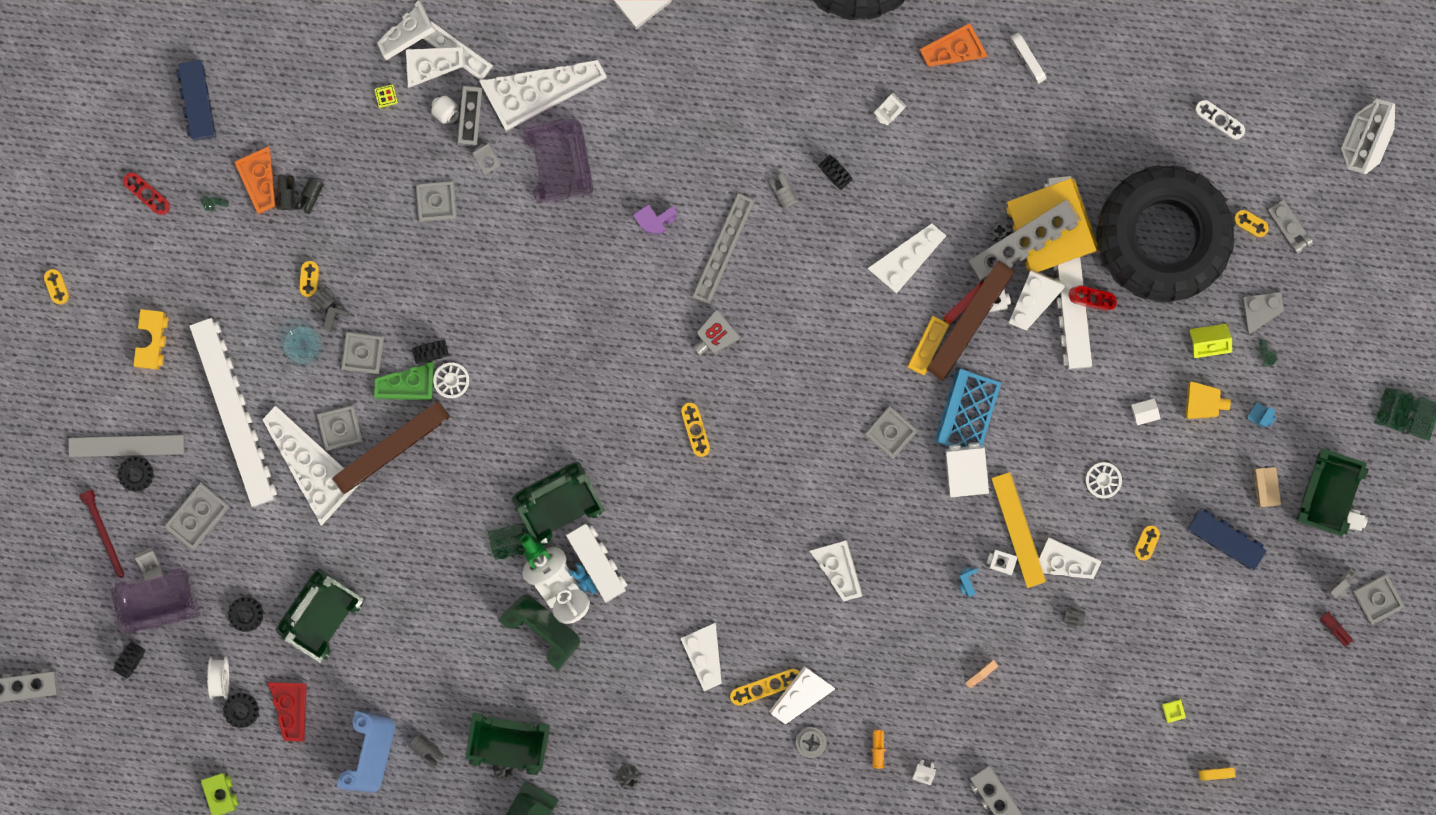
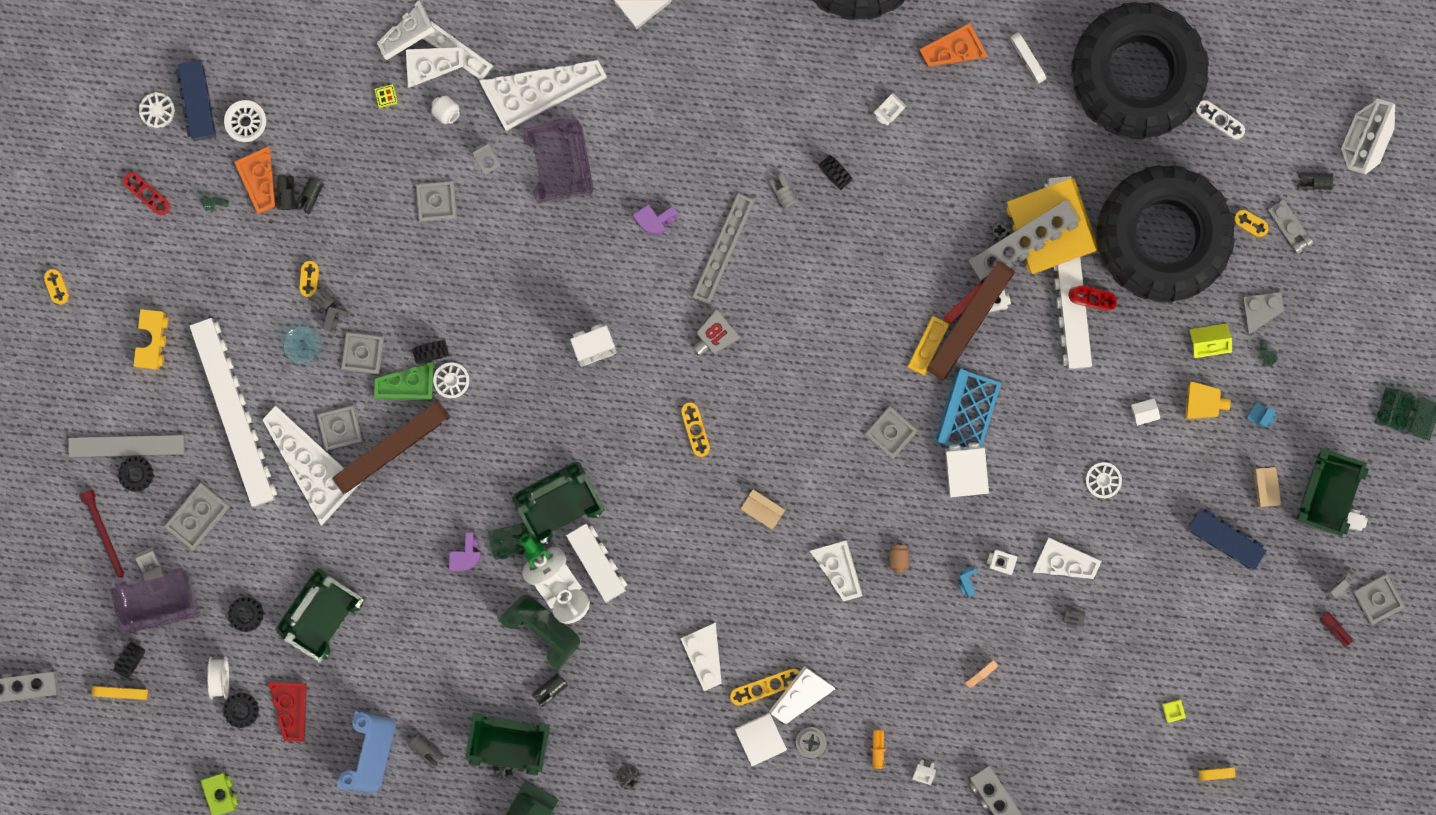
light grey brick [456,86,482,147] -> none
dark azure plate [568,563,598,594] -> none
white wing [868,224,946,294] -> none
yellow tile [992,472,1046,588] -> none
white wing [1009,270,1066,330] -> none
yellow beam [1134,526,1160,561] -> none
none -> yellow beam [91,686,148,699]
none -> white wheel [139,92,175,128]
none -> white wheel [224,100,266,142]
none -> medium lavender brick [449,533,482,571]
none -> pearl dark grey hinge [531,672,568,707]
none -> white brick [570,324,617,367]
none -> white slope [735,712,787,766]
none -> tan panel [741,490,785,529]
none -> medium nougat brick [889,545,909,573]
none -> black tyre [1071,1,1209,139]
none -> pearl dark grey hinge [1297,172,1334,190]

